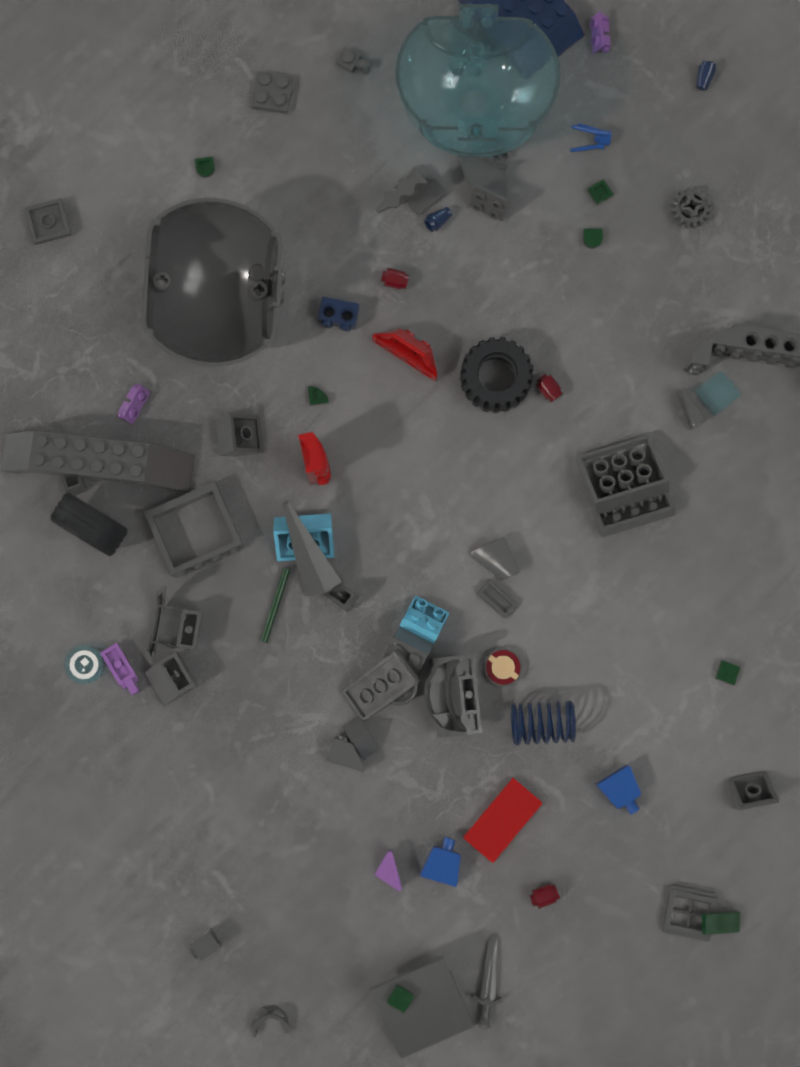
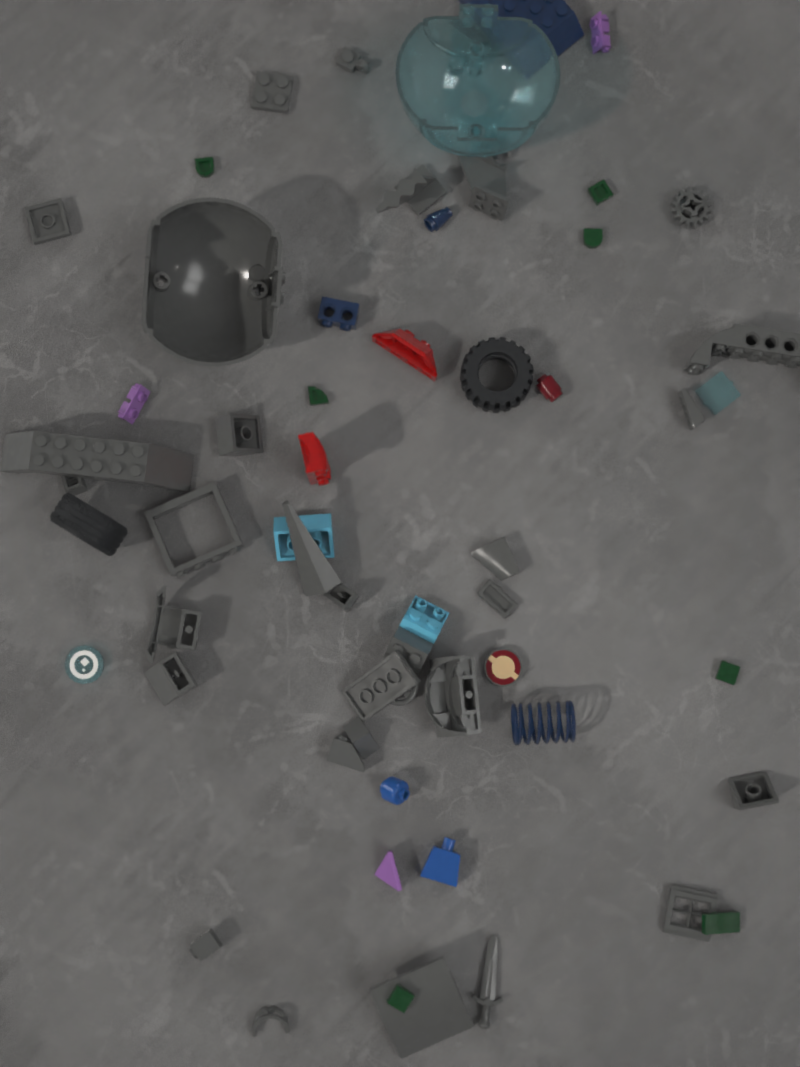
medium lavender hinge [100,643,140,695] -> none
dark green bar [260,568,290,643] -> none
dark red brick [381,267,409,290] -> none
red tile [463,777,543,863] -> none
dark red brick [529,884,560,909] -> none
blue plant [570,123,611,152] -> none
dark grey slope [576,434,675,538] -> none
blue torso [596,765,641,815] -> none
dark blue cone [696,61,717,91] -> none
none -> blue head [380,776,410,805]

